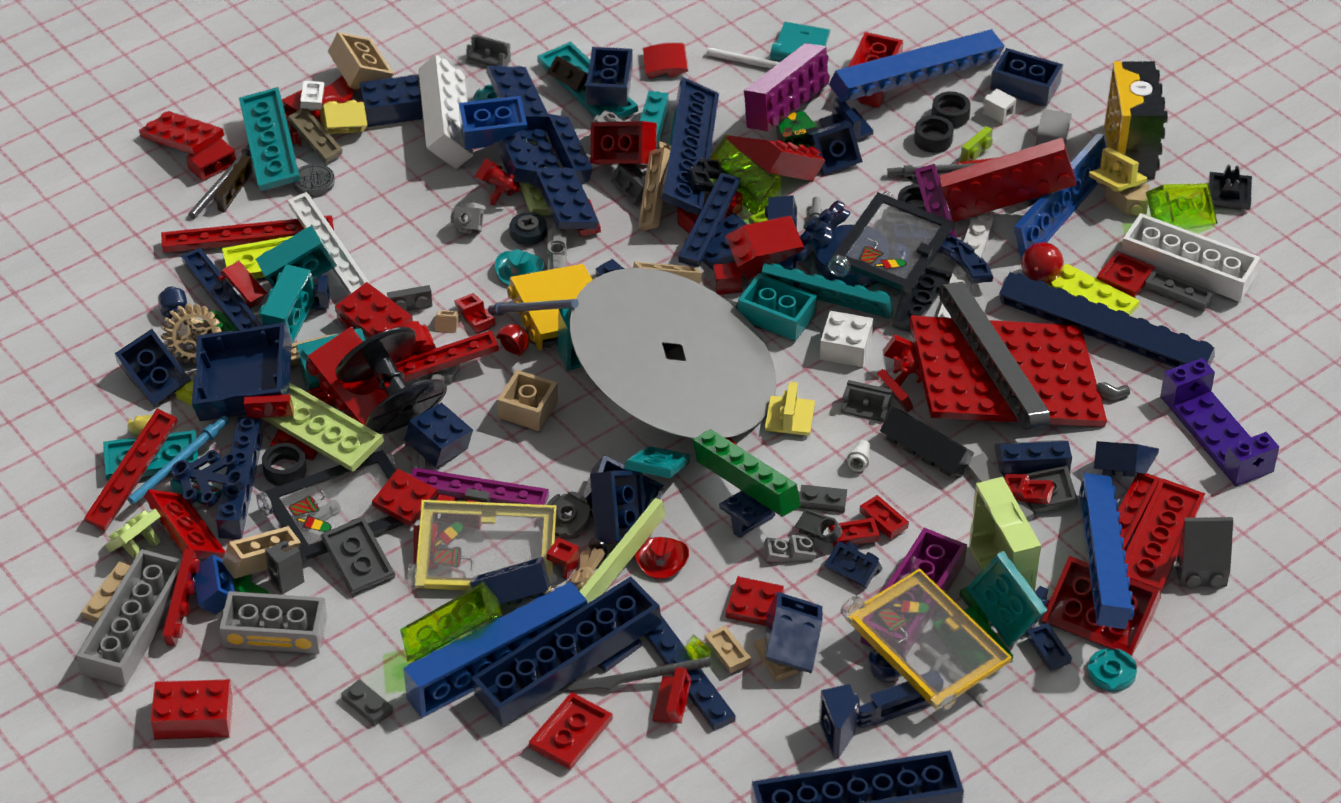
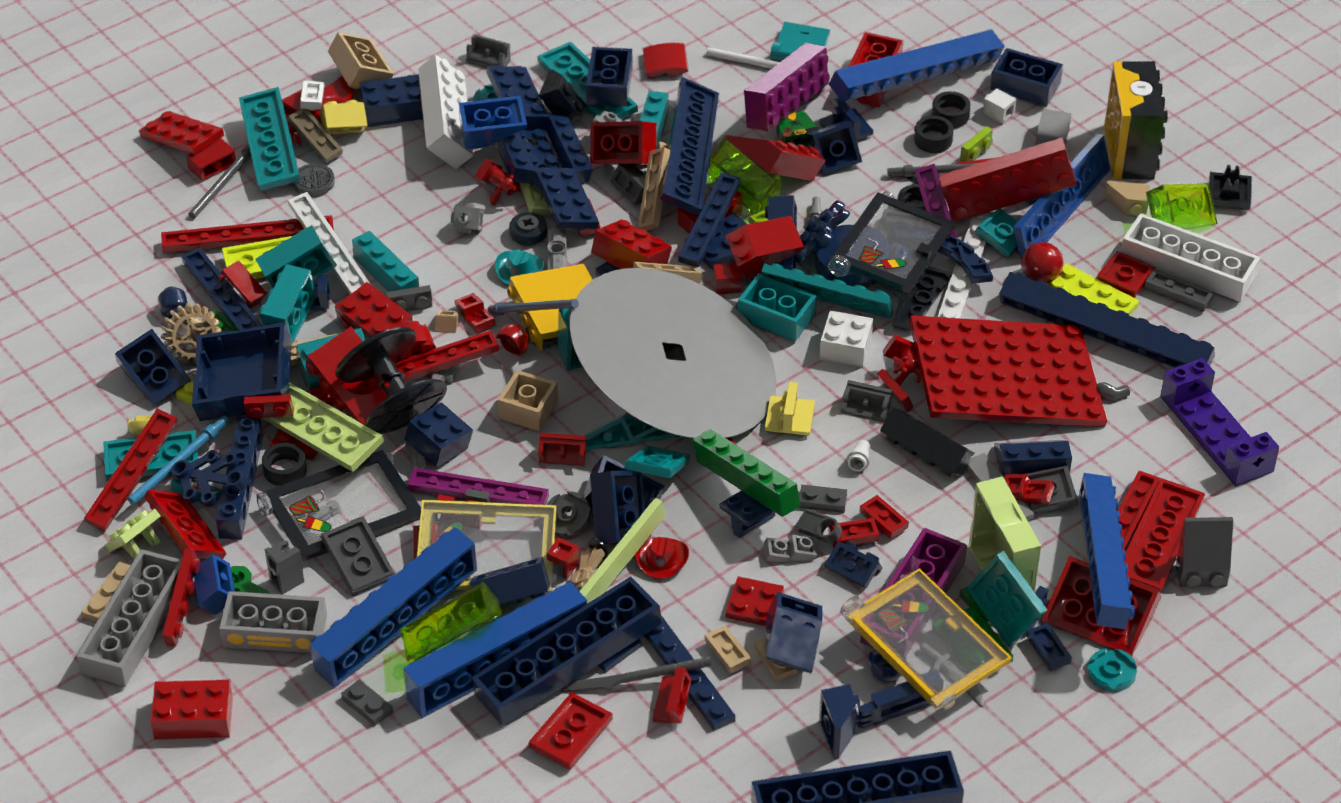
dark brown plate [214,155,253,212] -> none
tan brick [222,526,301,579] -> none
red plate [372,469,437,527] -> none
dark brown plate [547,55,588,92] -> none
clear neon green plate [685,634,712,660] -> none
black tile [686,158,725,192] -> none
dark grey beam [939,281,1050,430] -> none
light yellow bracket [1089,147,1147,192] -> none
dark blue slope [1094,441,1159,478] -> none
none -> blue brick [310,527,478,688]
none -> teal brick [352,231,419,292]
none -> red hinge [538,433,587,466]
none -> black slope [539,69,586,122]
none -> teal wedge [583,412,681,451]
none -> red brick [591,220,672,269]
none -> teal tile [975,208,1018,258]

